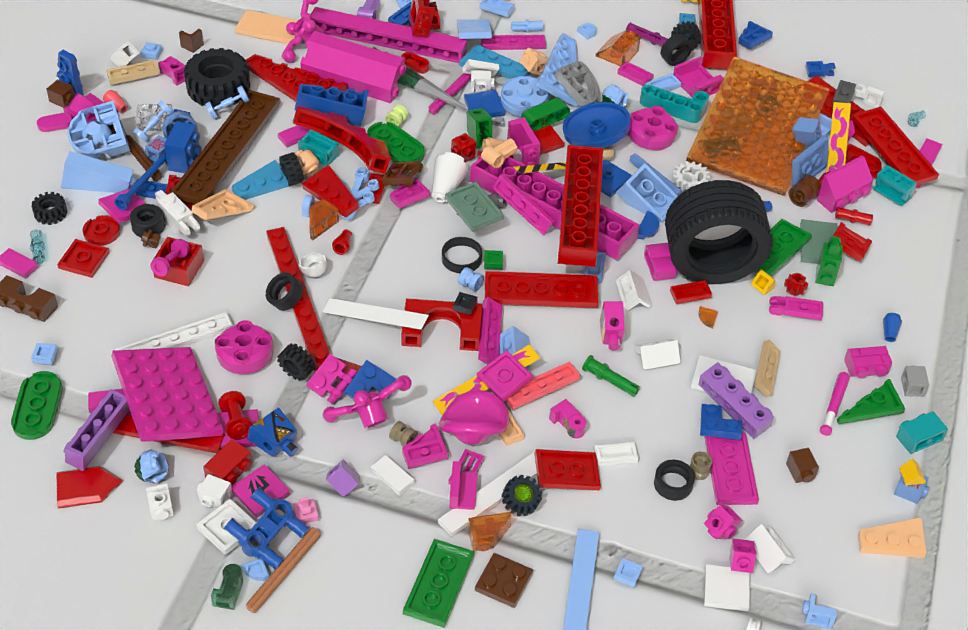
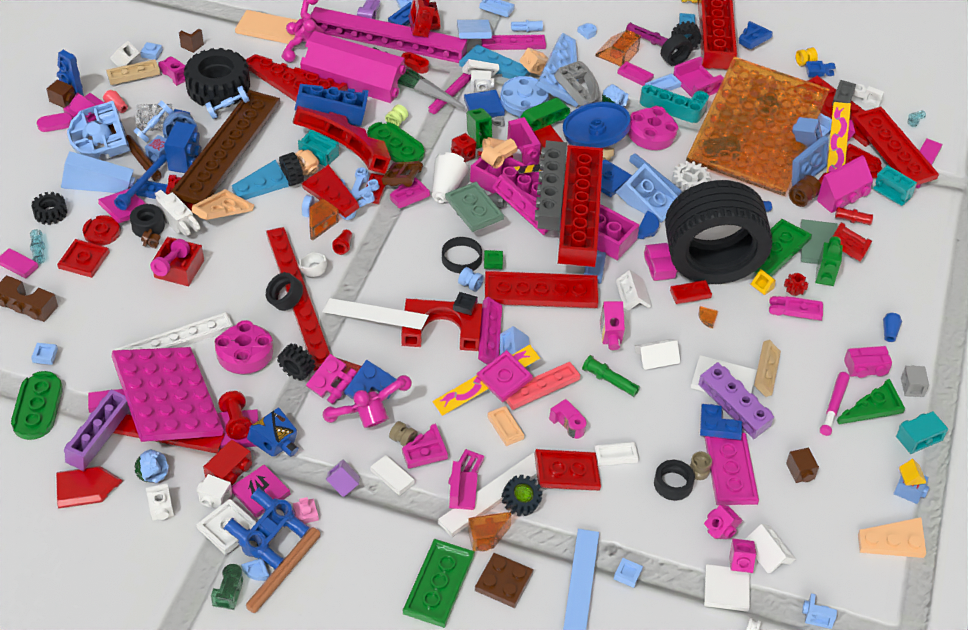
dark pink tile [278,125,314,147] -> none
dark pink piece [439,390,509,445] -> none
none -> dark grey brick [534,141,567,231]
none -> yellow wheel [795,47,818,66]

